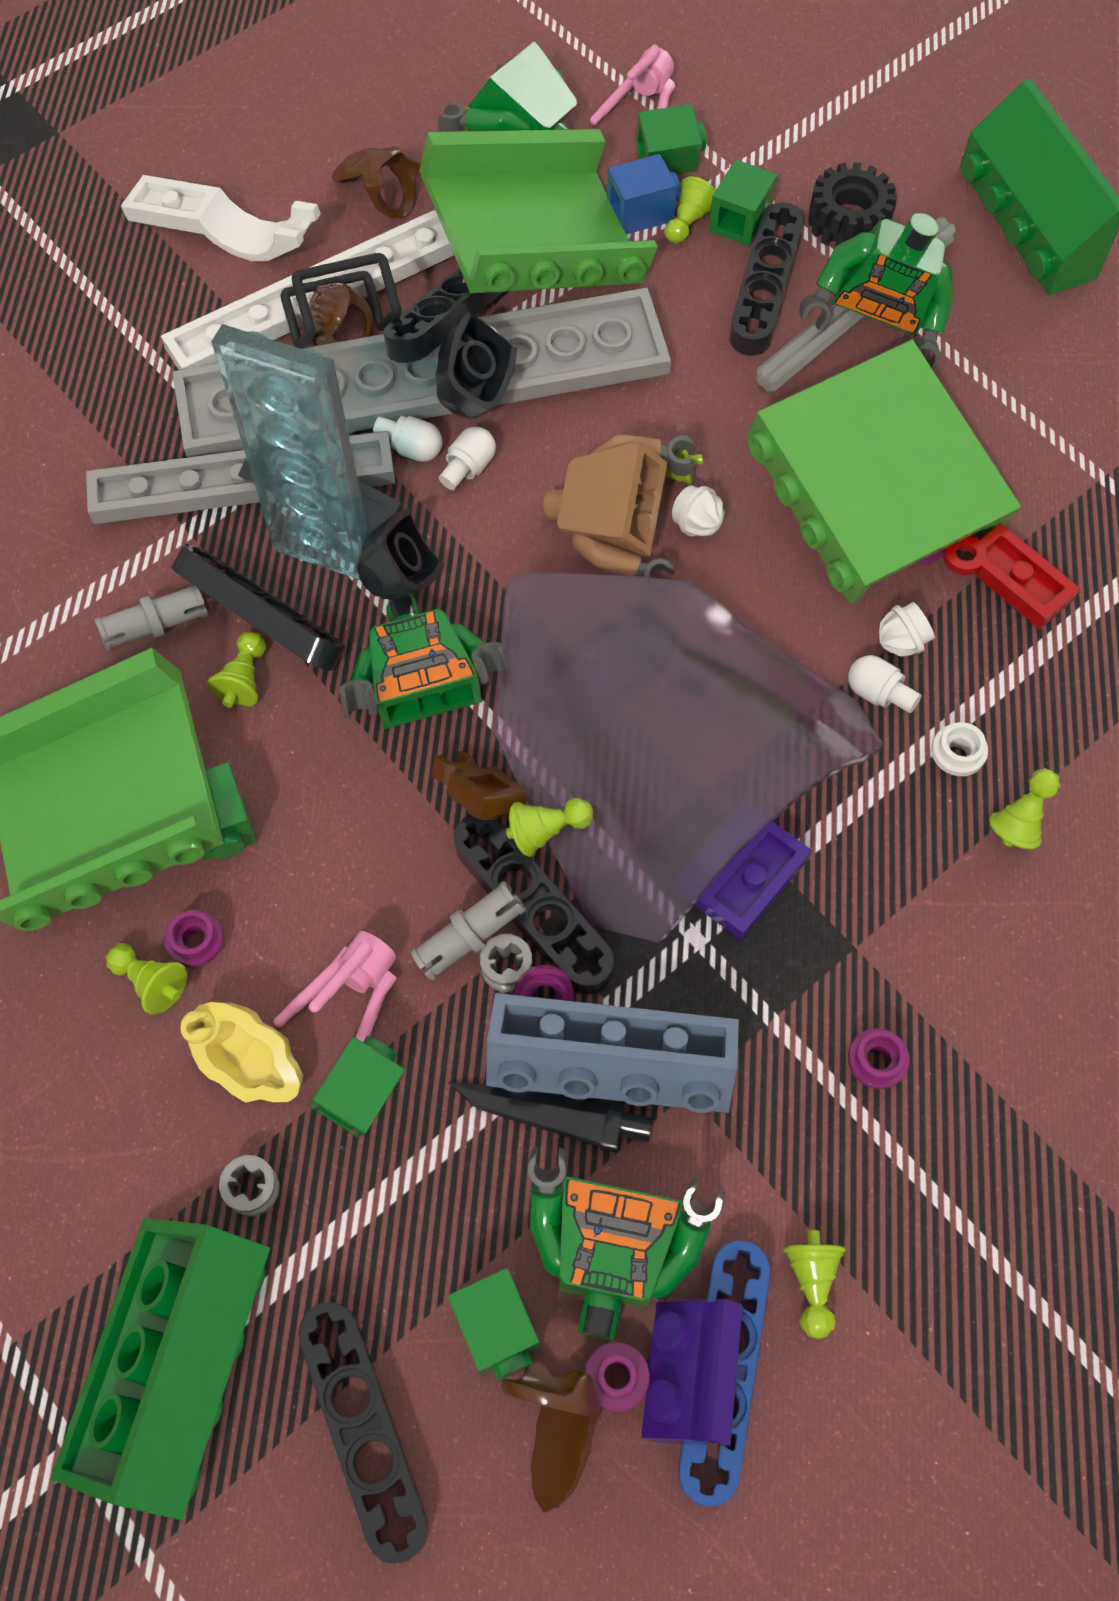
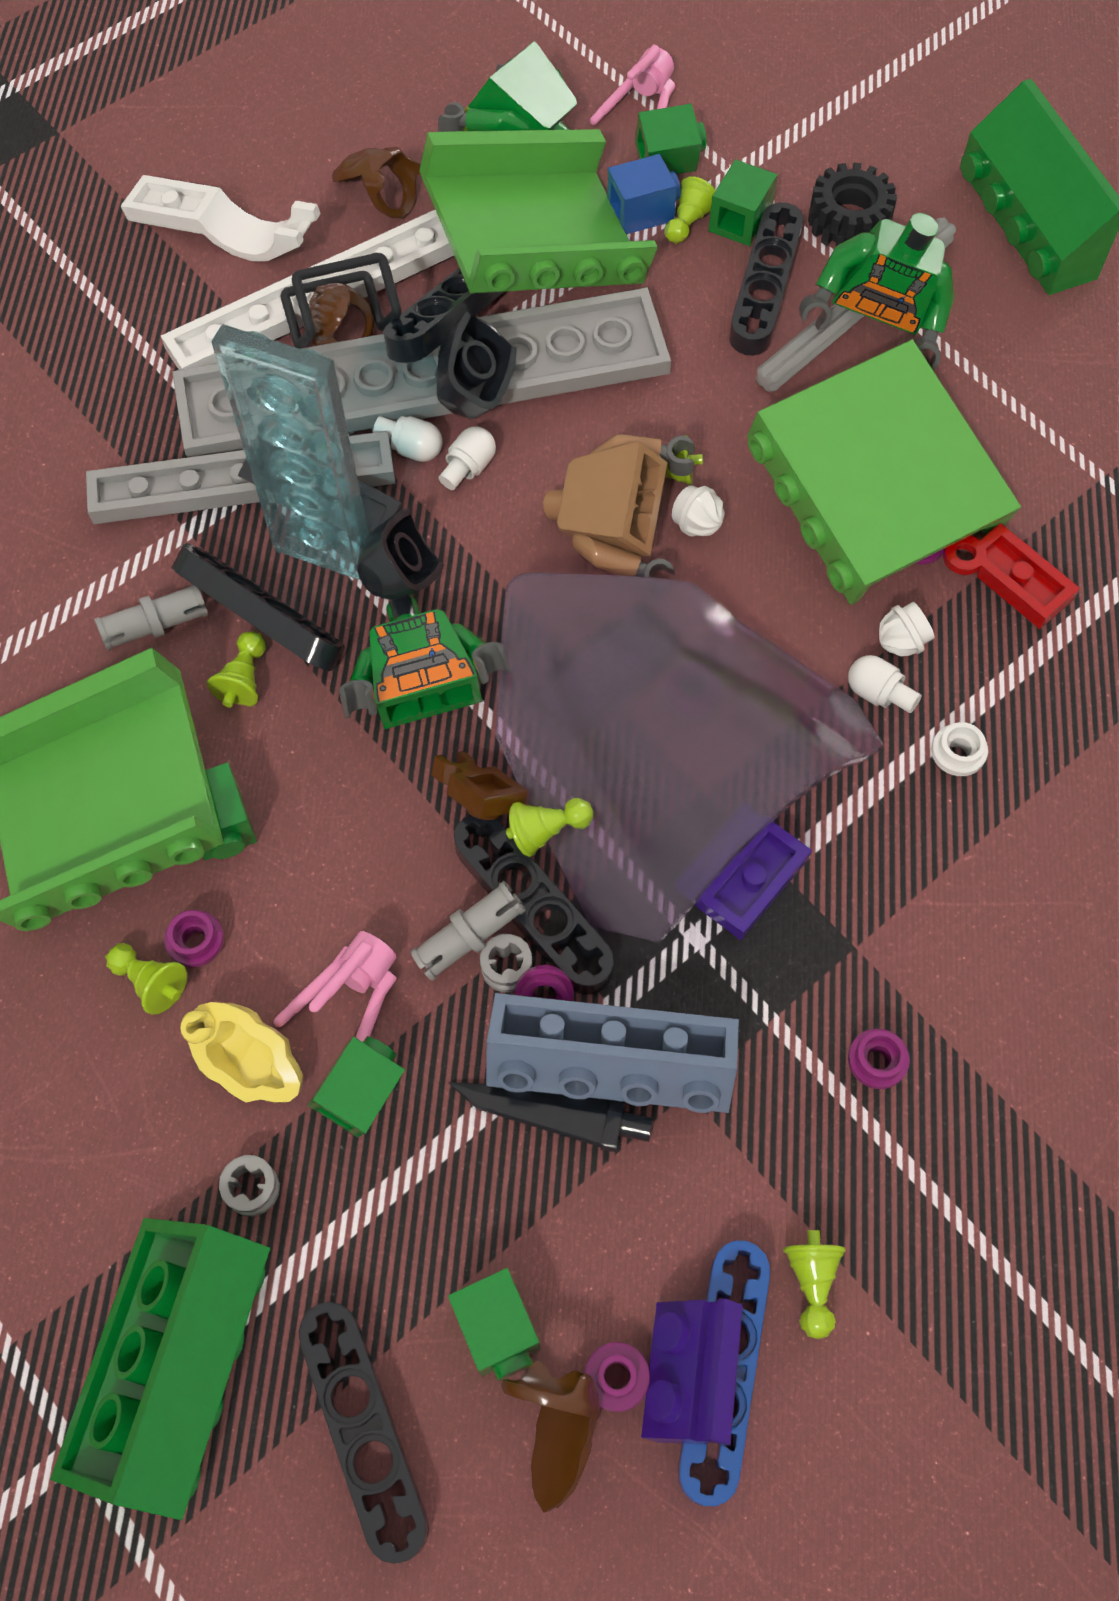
torso [527,1147,725,1341] -> none
lime piece [989,768,1061,850] -> none

